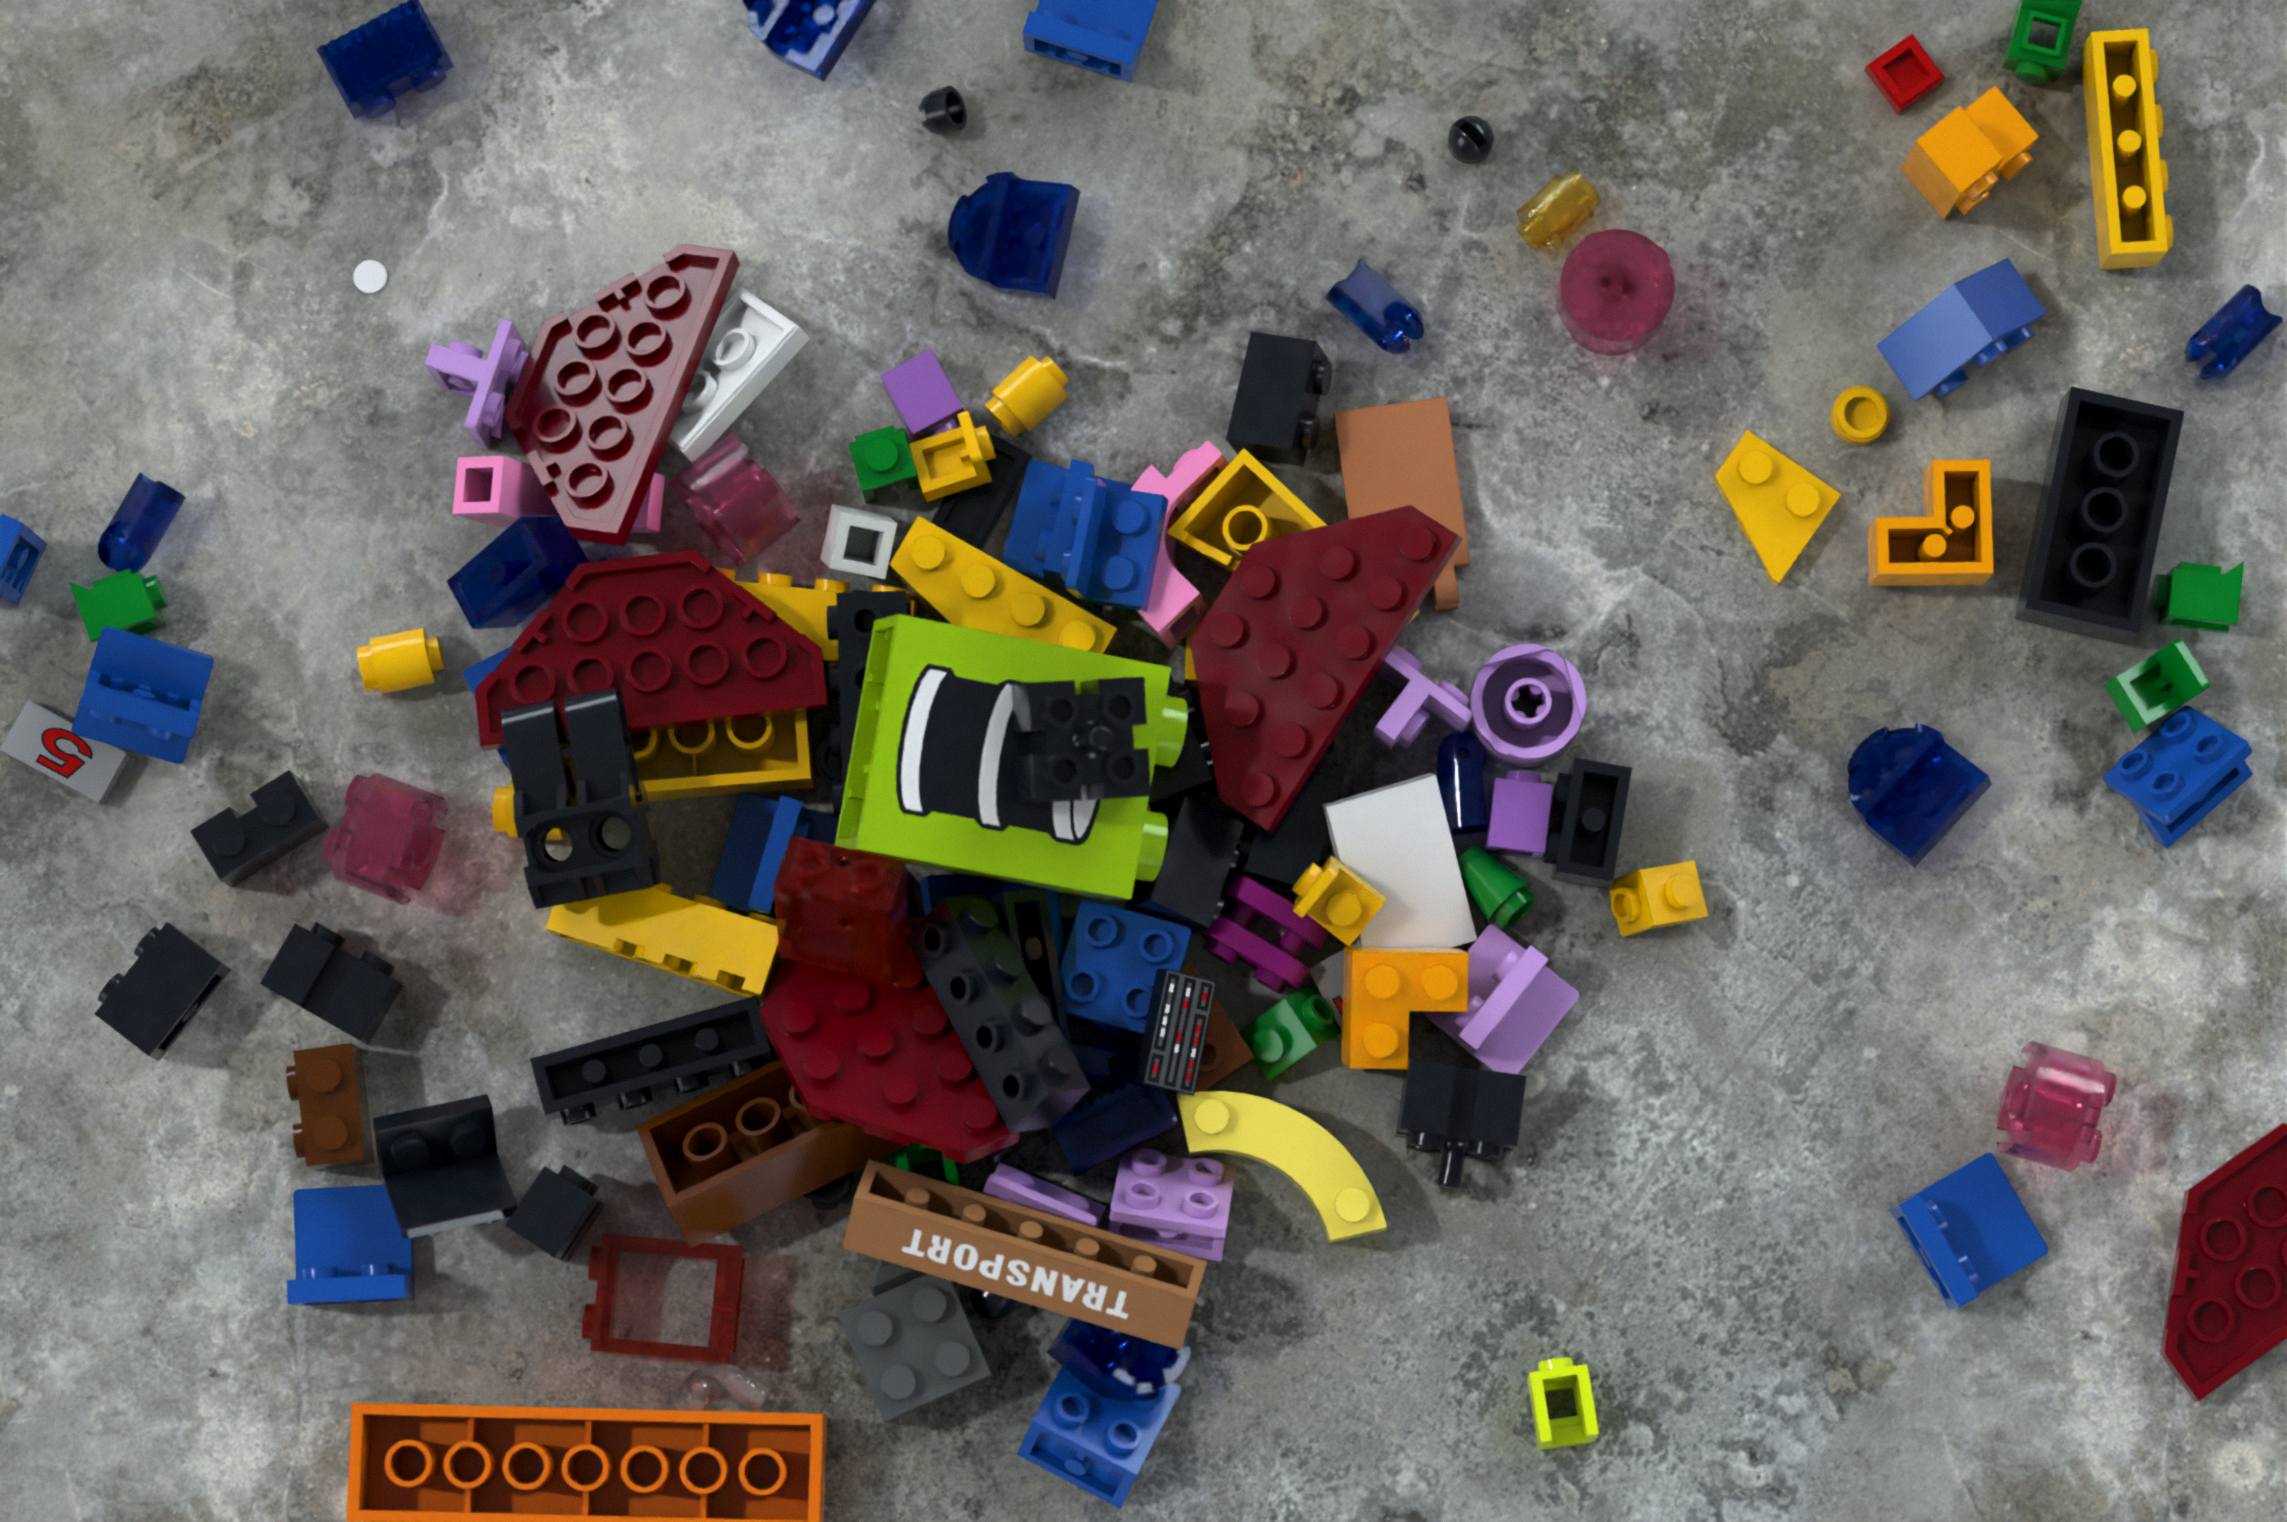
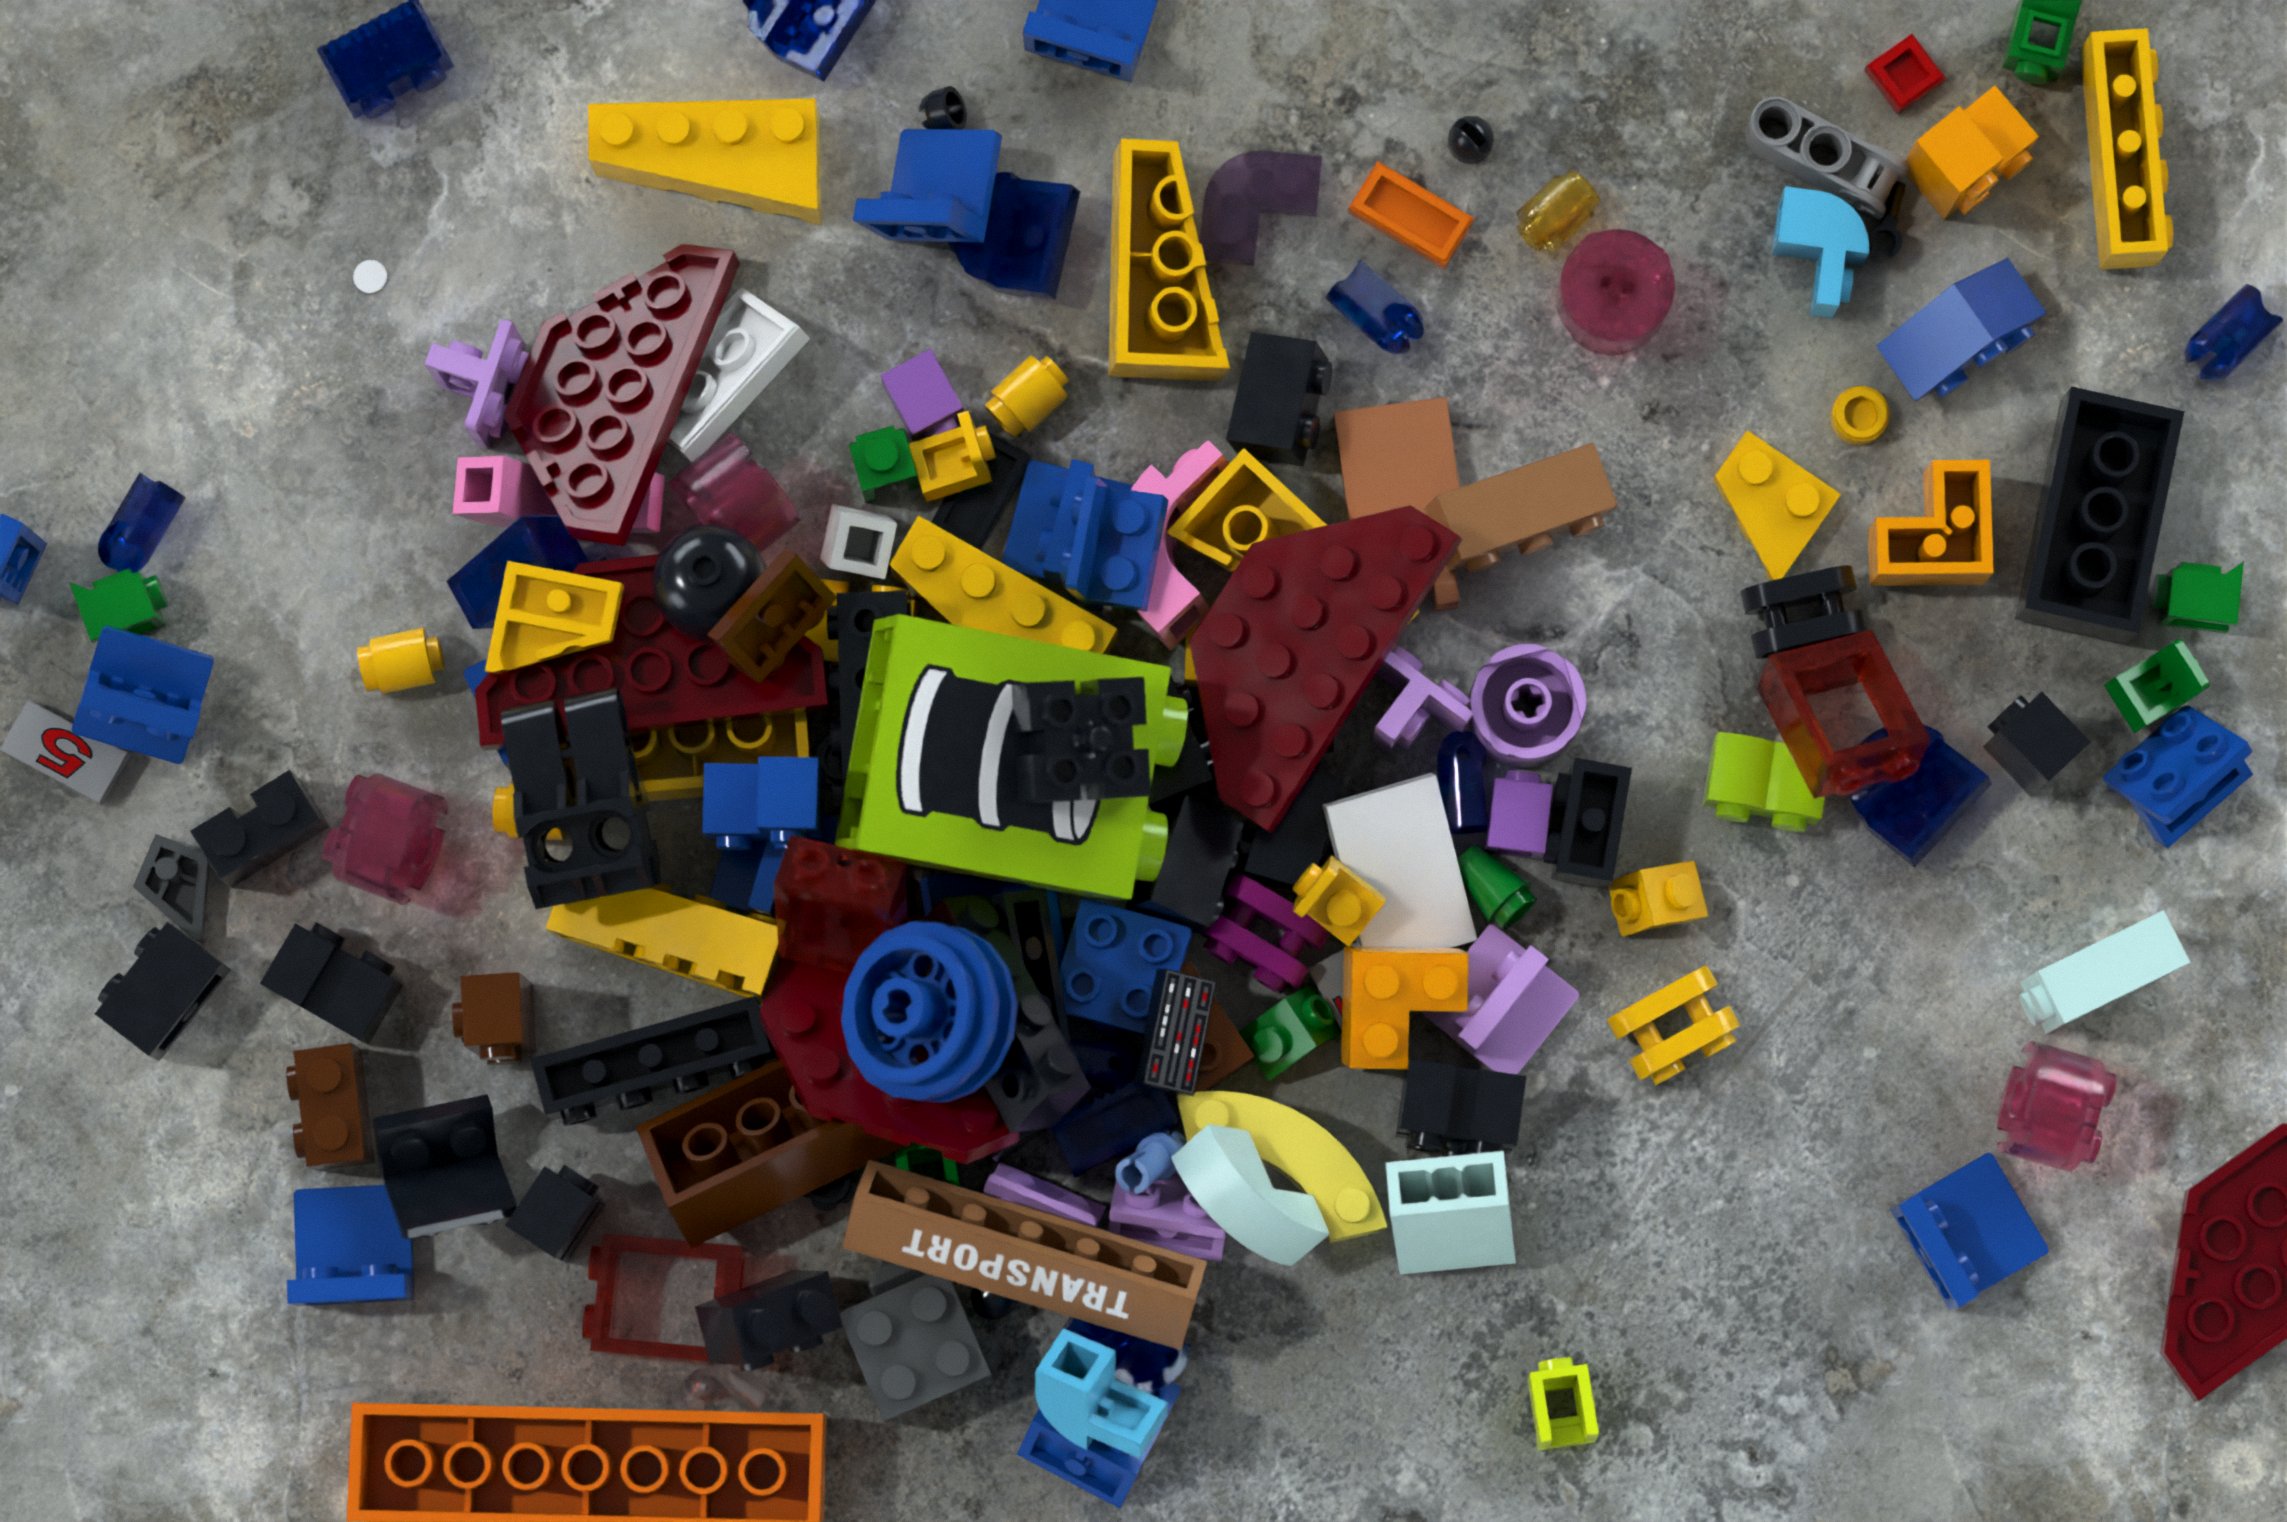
none -> dark grey piece [133,834,210,942]
none -> reddish brown brick [452,972,536,1065]
none -> yellow wing [485,561,624,674]
none -> yellow wedge [588,98,822,226]
none -> black cylinder [652,523,767,643]
none -> black brick [695,1270,843,1371]
none -> blue brick [702,757,825,851]
none -> reddish brown bracket [707,548,837,684]
none -> blue wheel [841,921,1017,1103]
none -> blue bracket [853,129,1002,243]
none -> medium azure brick [1035,1328,1167,1459]
none -> yellow wedge [1108,138,1230,382]
none -> medium blue pin [1115,1129,1187,1194]
none -> light aqua brick [1171,1124,1330,1266]
none -> clear purple plate [1200,151,1322,266]
none -> orange tile [1348,161,1475,270]
none -> light aqua brick [1386,1151,1516,1274]
none -> medium nougat brick [1424,442,1618,574]
none -> yellow brick [1606,965,1741,1086]
none -> lime brick [1703,732,1832,832]
none -> black brick [1740,565,1868,667]
none -> light grey piece [1745,96,1909,219]
none -> clear red window [1757,630,1931,799]
none -> medium azure brick [1772,186,1869,318]
none -> black hand [1868,181,1906,258]
none -> black brick [1983,692,2090,797]
none -> light aqua brick [2019,910,2191,1034]

